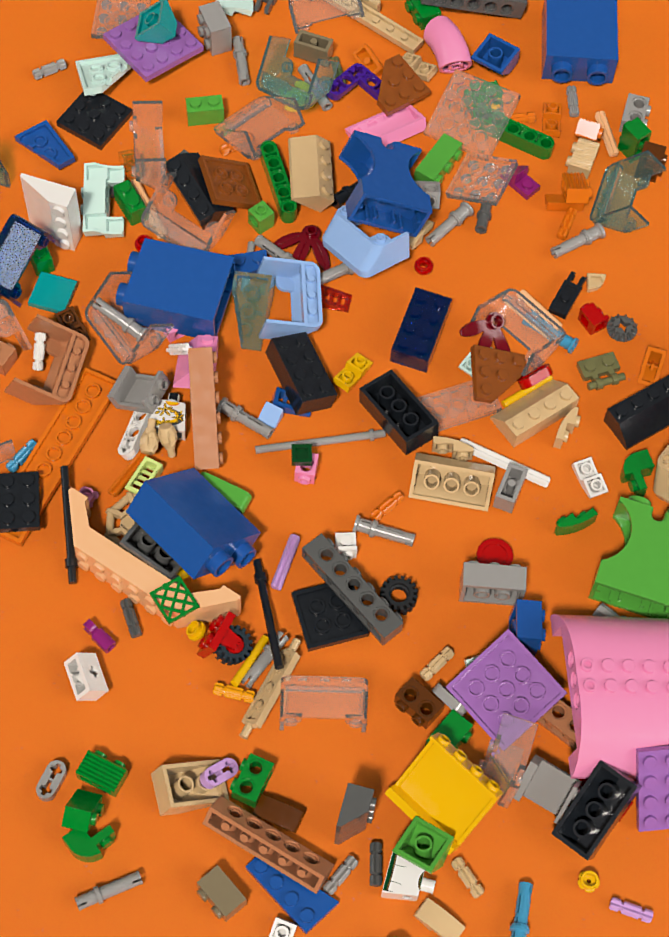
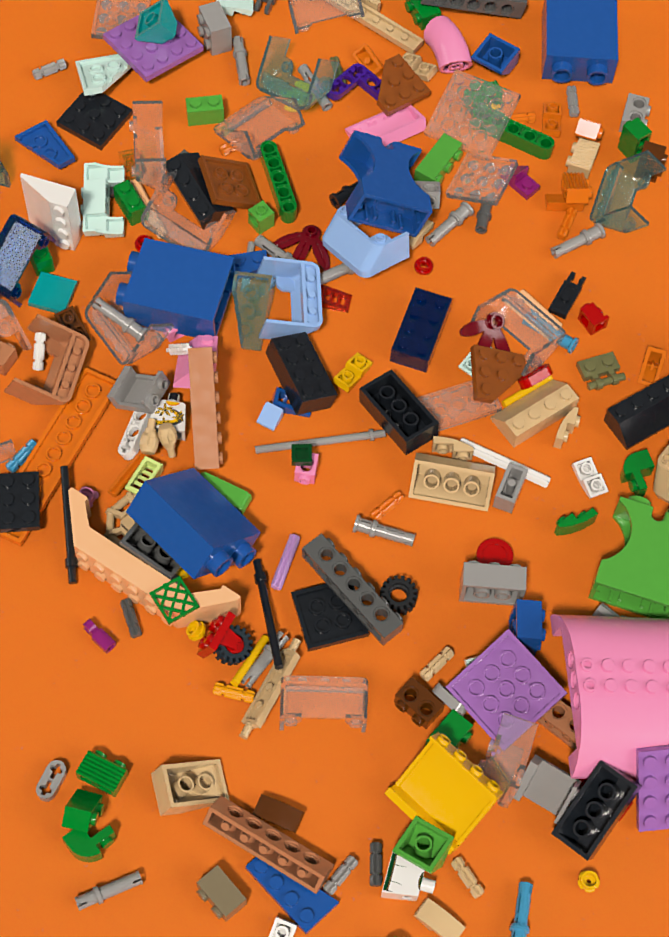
white brick [64,652,109,701] -> none
lavender beam [200,758,238,789] -> none
light grey pin [216,397,274,439] -> none
green brick [230,753,274,808] -> none
tan slope [288,135,334,212] -> none
dark tan brick [294,29,334,66] -> none
dark grey slope [334,783,377,845] -> none
white bracket [335,532,358,560] -> none
tan tile [586,273,606,292] -> none
light nougat axle [595,111,619,157] -> none
dark grey gear [607,314,638,342] -> none
lavender axle [609,897,654,923] -> none

